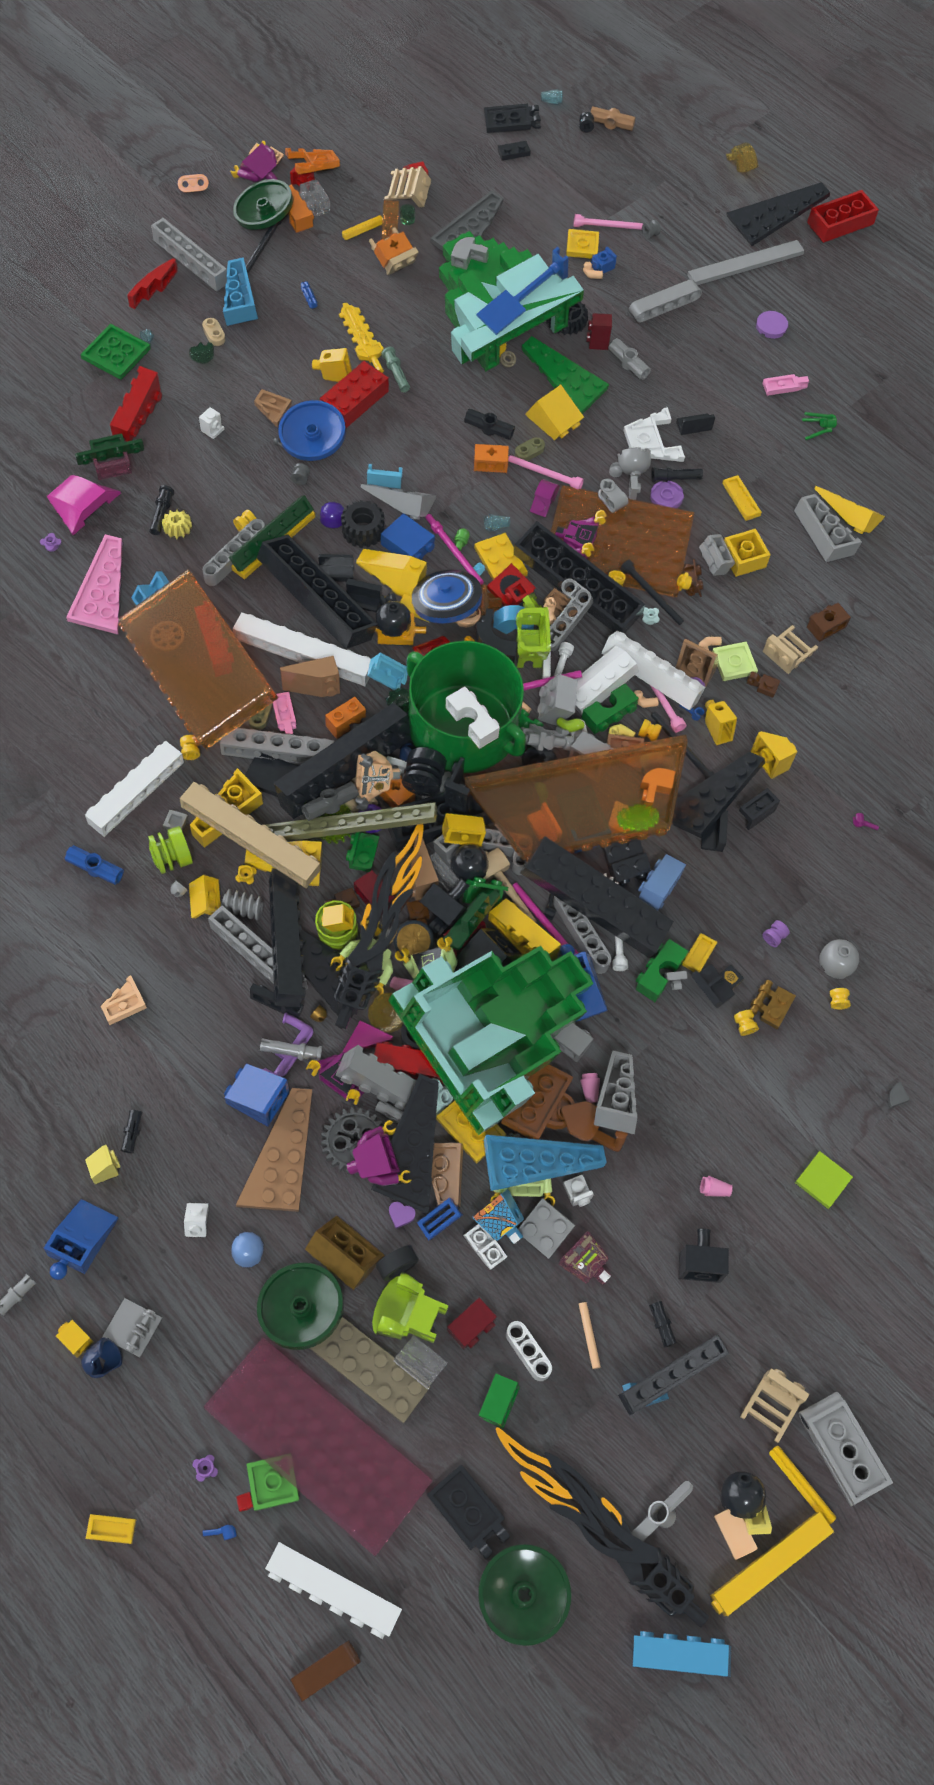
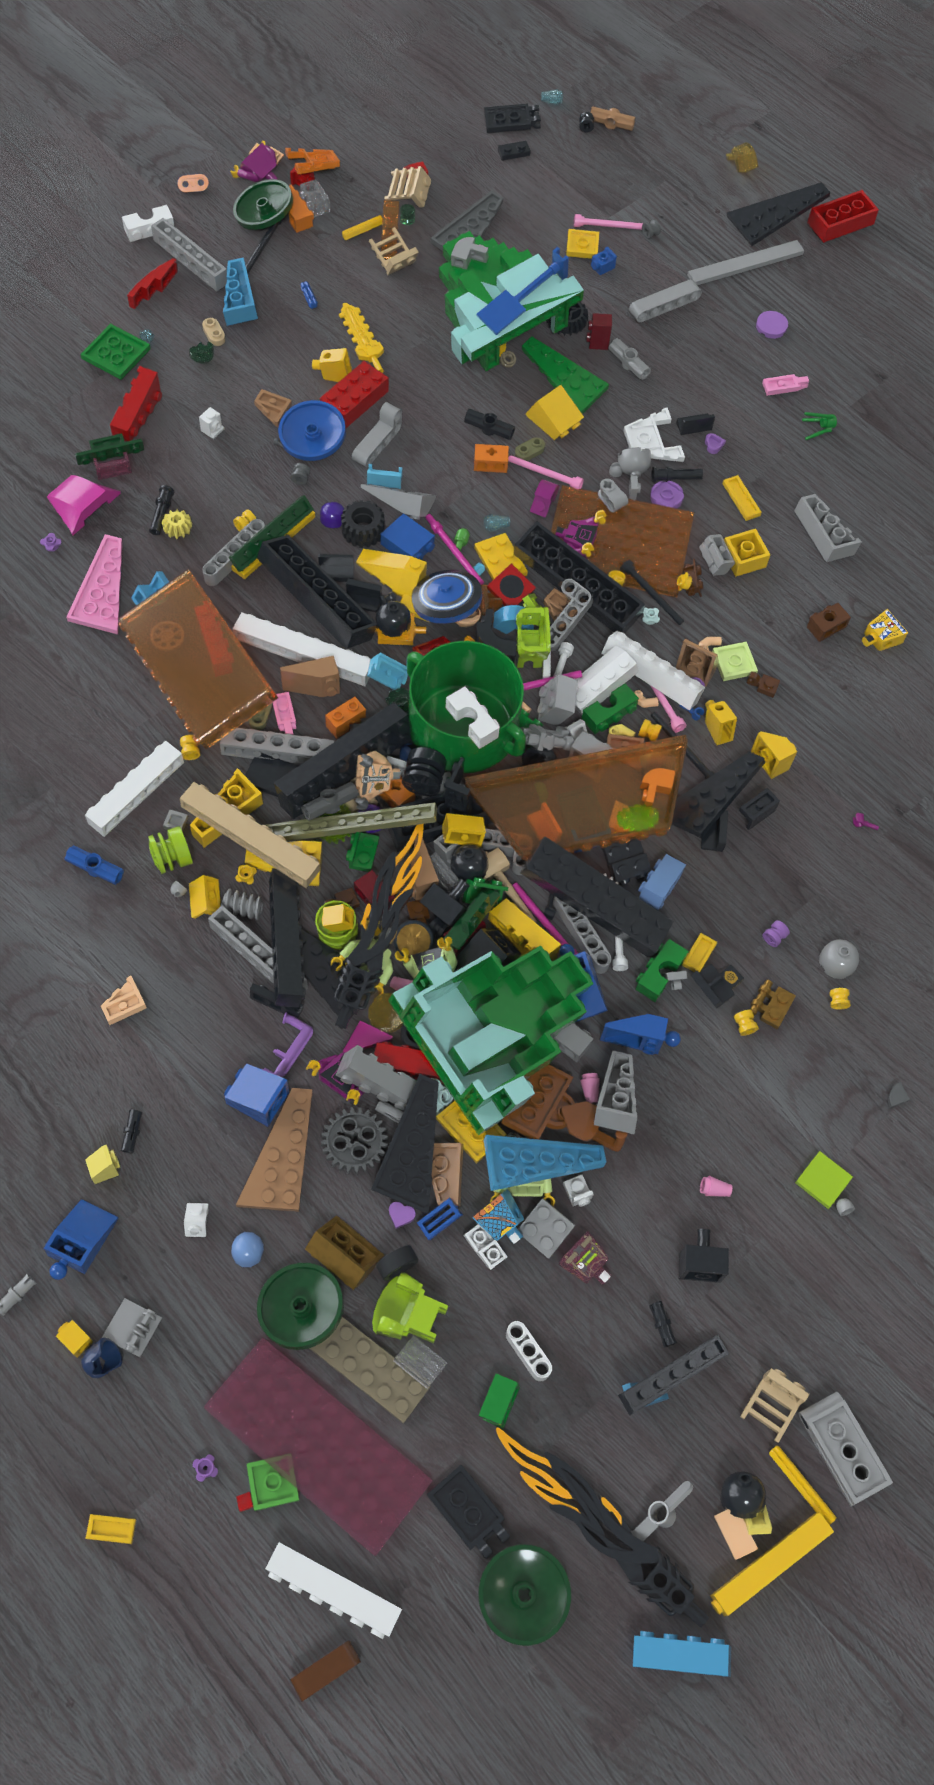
blue hand [203,1525,236,1541] -> none
light grey pin [260,1038,322,1061] -> none
pearl gold hinge [310,1005,327,1022] -> none
magenta torso [347,1120,411,1186] -> none
orange brick [374,232,413,268] -> none
sand green pin [381,347,410,393] -> none
dark red brick [447,1297,497,1350] -> none
red brick [504,577,534,605] -> none
light nougat arm [543,597,556,625] -> none
lime arm [557,717,585,732] -> none
light nougat bar [579,1302,601,1369] -> none
light nougat arm [583,262,603,279] -> none
tan plate [763,625,818,674] -> none
yellow wedge [815,486,885,534] -> none
none -> white arch [122,205,174,242]
none -> light grey beam [352,402,402,467]
none -> blue slope [600,1014,681,1055]
none -> medium lavender tile [705,433,726,454]
none -> light grey hinge [836,1198,855,1216]
none -> yellow torso [862,609,908,651]

